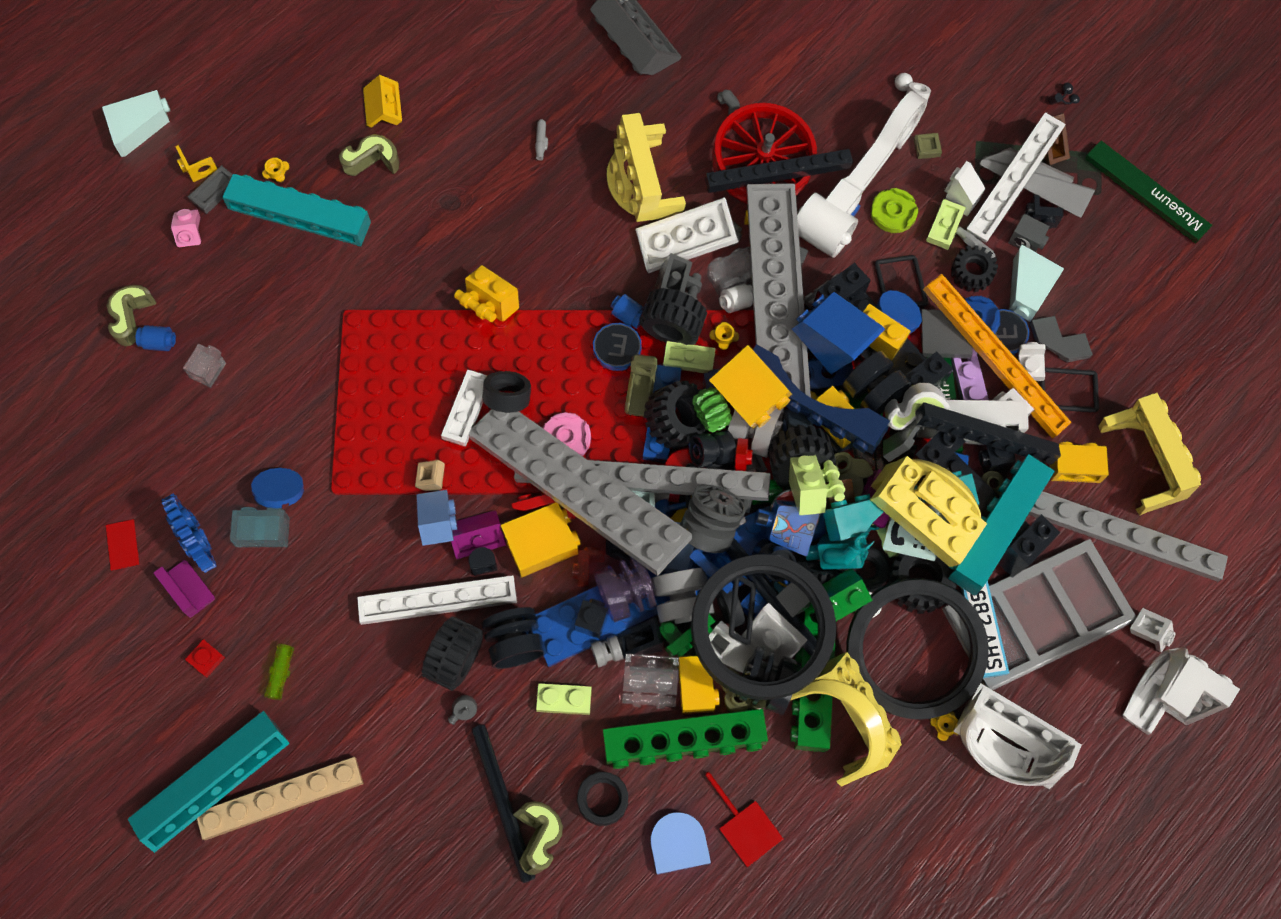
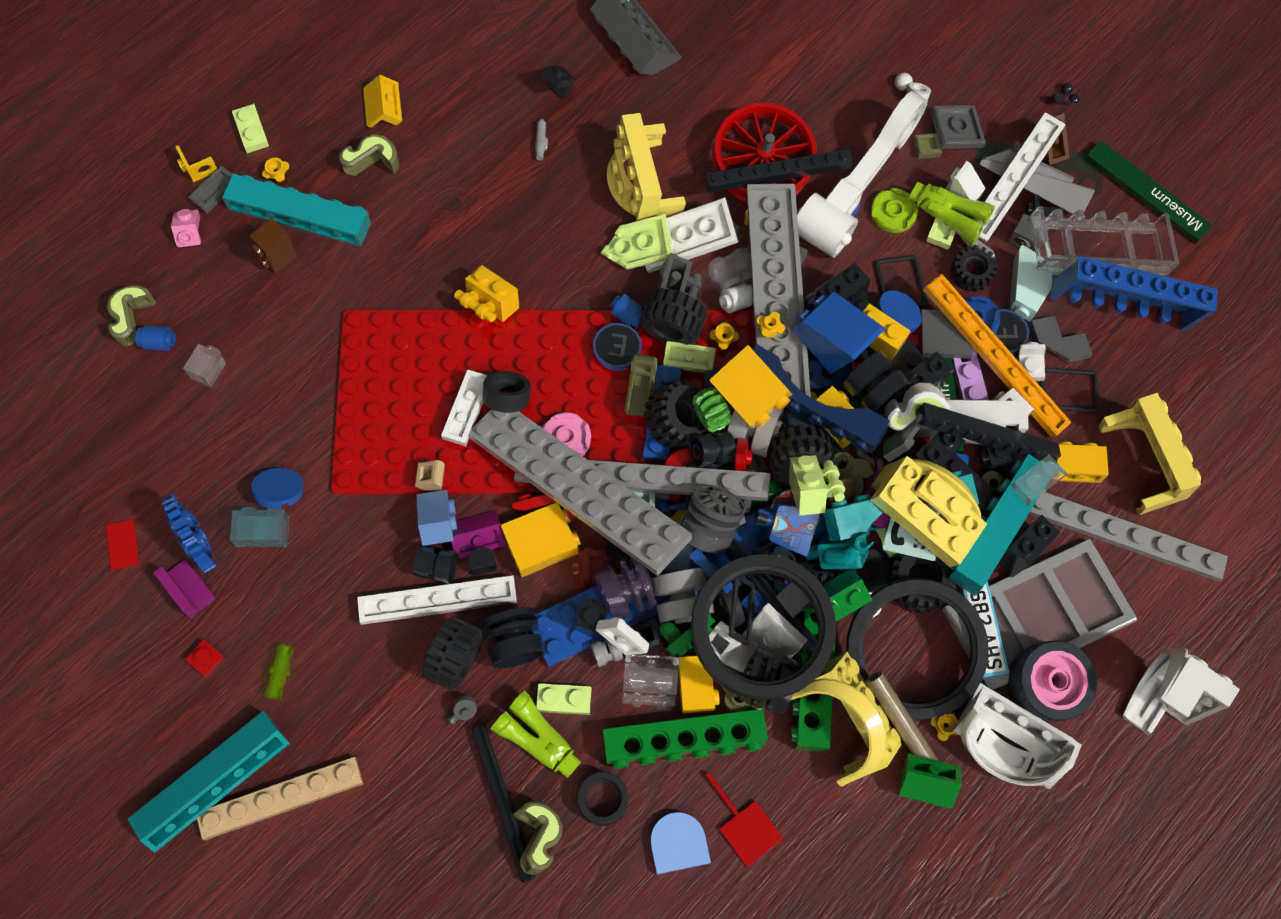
light aqua slope [102,90,170,157] -> none
dark grey arm [717,89,740,116] -> none
white bracket [1130,608,1175,652] -> none
none -> yellowish green plate [232,104,269,153]
none -> reddish brown brick [249,218,298,274]
none -> black wheel [413,544,459,584]
none -> lime piece [490,690,581,778]
none -> black bracket [541,65,576,98]
none -> white plate [596,617,649,655]
none -> yellowish green tile [601,214,673,270]
none -> yellow plate [756,312,785,338]
none -> dark tan piece [866,671,938,761]
none -> green brick [899,754,962,809]
none -> lime piece [909,182,995,247]
none -> dark grey tile [930,105,986,149]
none -> wheel [1009,640,1097,722]
none -> clear plate [1011,455,1067,505]
none -> clear window [1027,207,1179,276]
none -> blue window [1050,256,1218,331]

